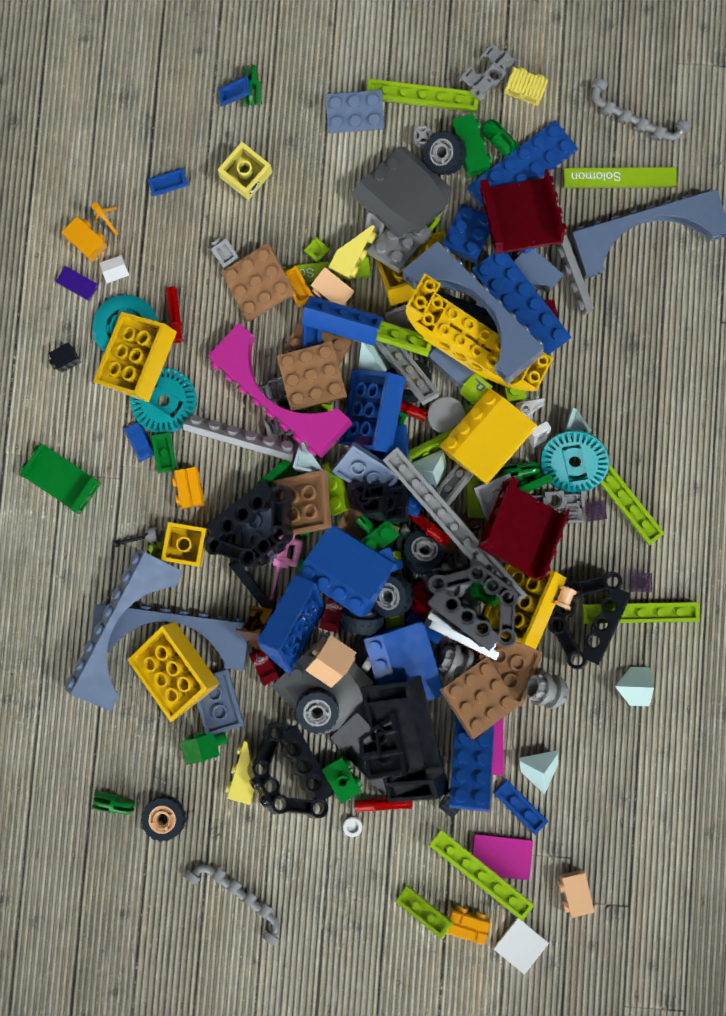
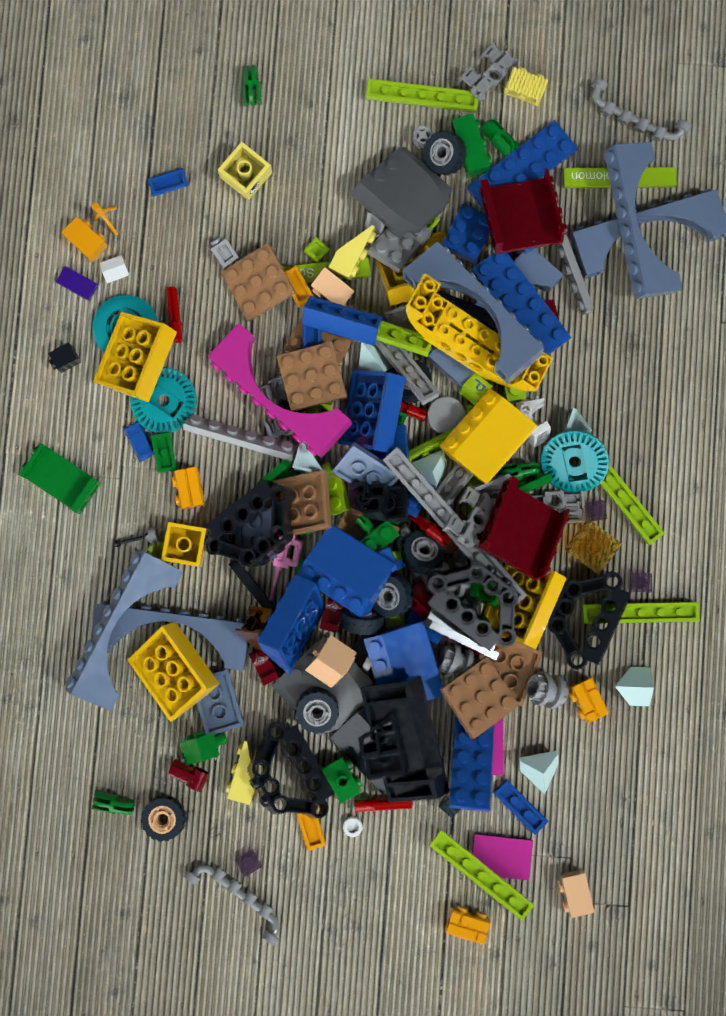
blue tile [218,76,251,107] -> none
sand blue plate [326,90,384,134] -> none
lime tile [395,885,454,939] -> none
white tile [493,917,549,975] -> none
light nougat bush [554,585,577,610] -> none
none -> dark red piece [167,759,210,792]
none -> clear purple plate [235,849,262,877]
none -> light orange tile [297,807,326,851]
none -> light grey piece [443,486,496,548]
none -> clear yellow brick [564,519,622,575]
none -> light orange brick [568,677,609,723]
none -> sand blue arch [604,142,683,299]

